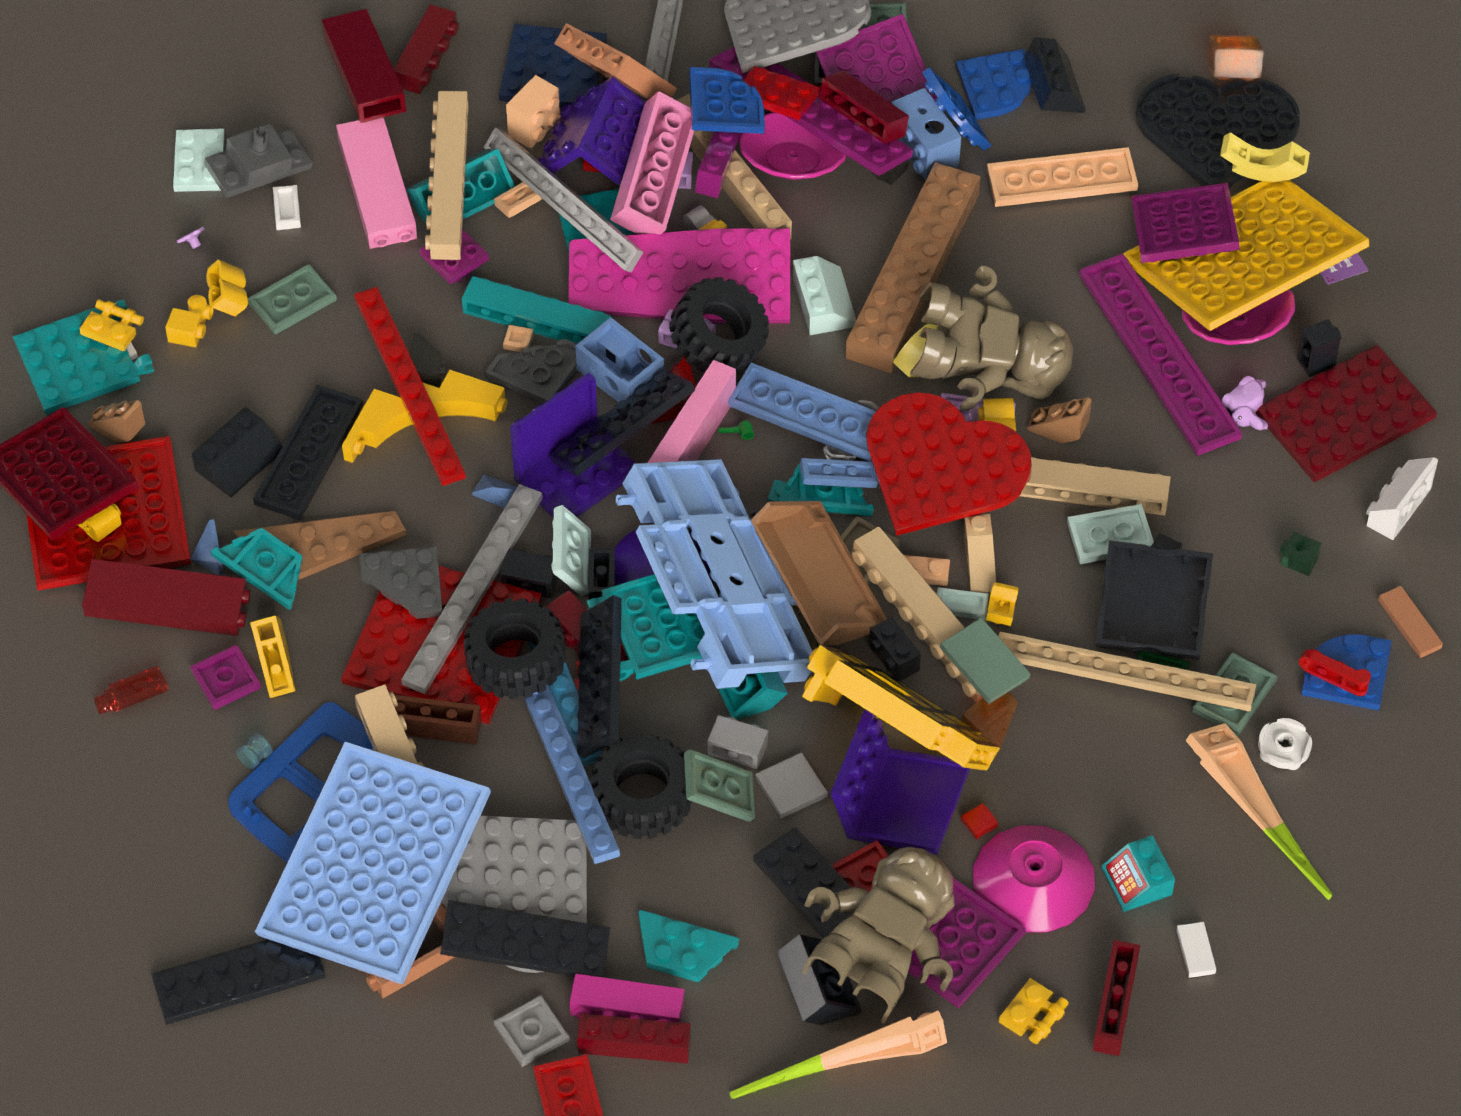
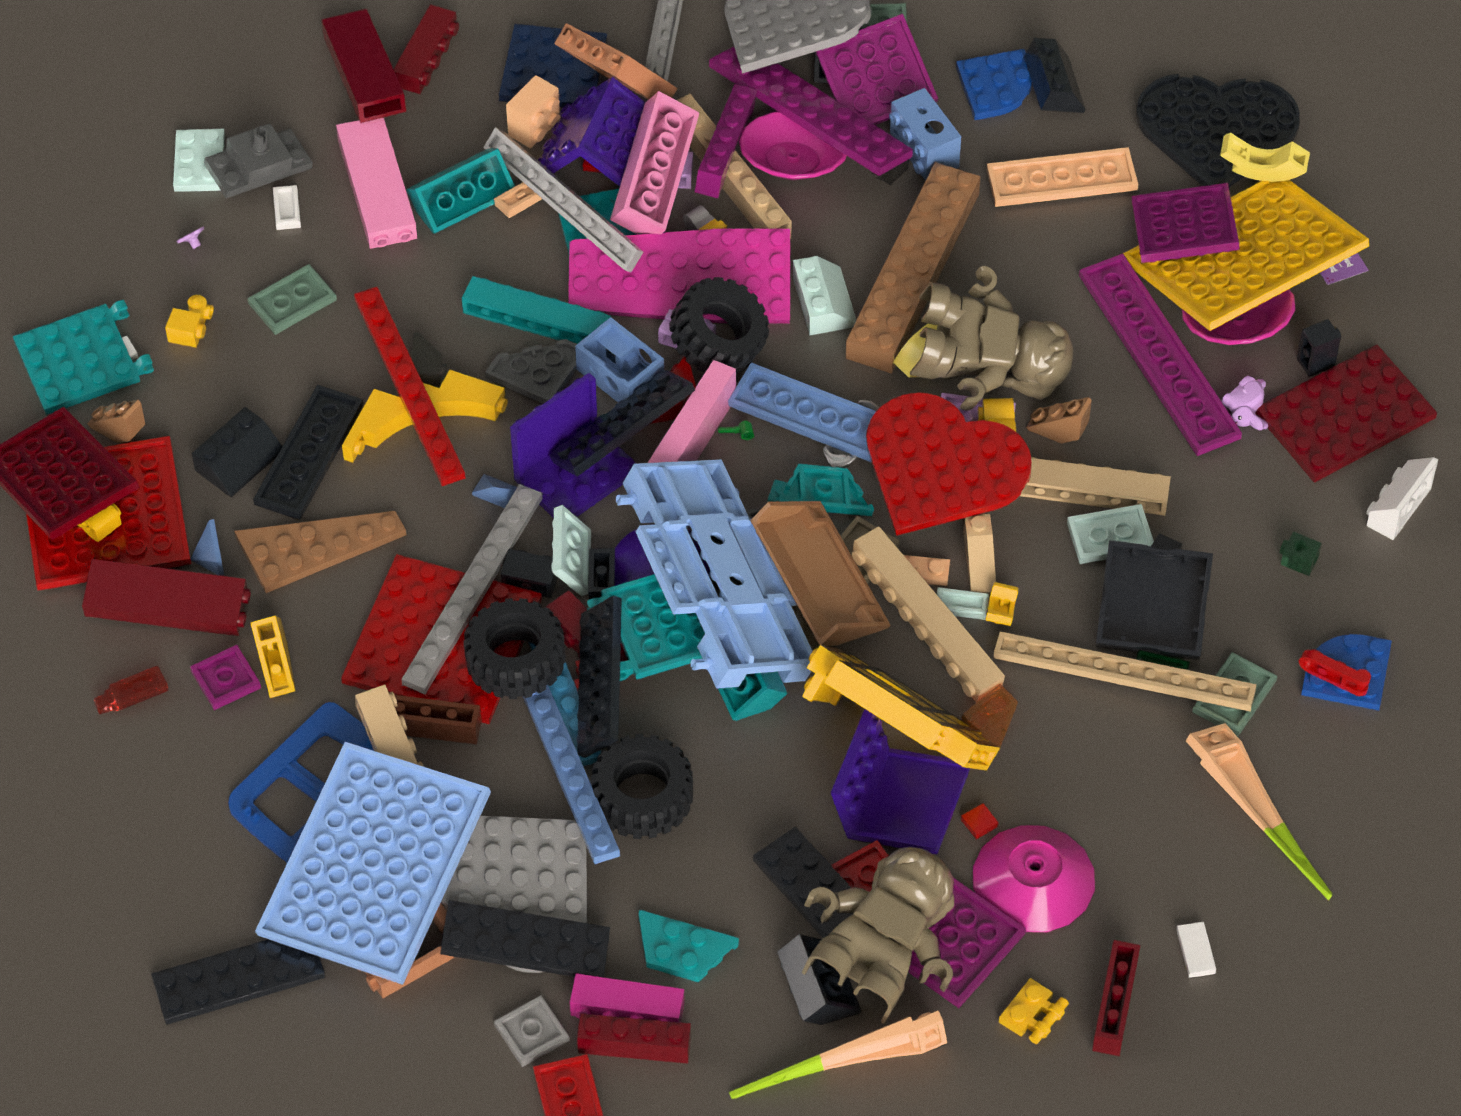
yellow plate [80,299,144,352] -> none
yellow brick [207,259,248,317] -> none
teal wing [211,528,303,611] -> none
clear light blue wheel [235,733,273,770] -> none
dark grey plate [359,547,442,619] -> none
magenta plate [419,229,489,285] -> none
tan brick [425,91,469,260] -> none
light nougat tile [503,325,533,352] -> none
sand green tile [684,749,755,822] -> none
blue plate [689,67,765,134] -> none
light grey brick [707,715,768,770] -> none
red plate [743,66,820,120] -> none
light grey tile [755,752,828,819] -> none
medium blue plate [799,458,878,488] -> none
dark red brick [819,70,909,144] -> none
black brick [868,617,921,681] -> none
blue plate [922,67,992,151] -> none
sand green tile [940,618,1031,704] -> none
teal slope [1101,835,1175,912] -> none
clear orange brick [1208,35,1263,81] -> none
white plate [1258,718,1312,770] -> none
nougat tile [1378,586,1443,658] -> none

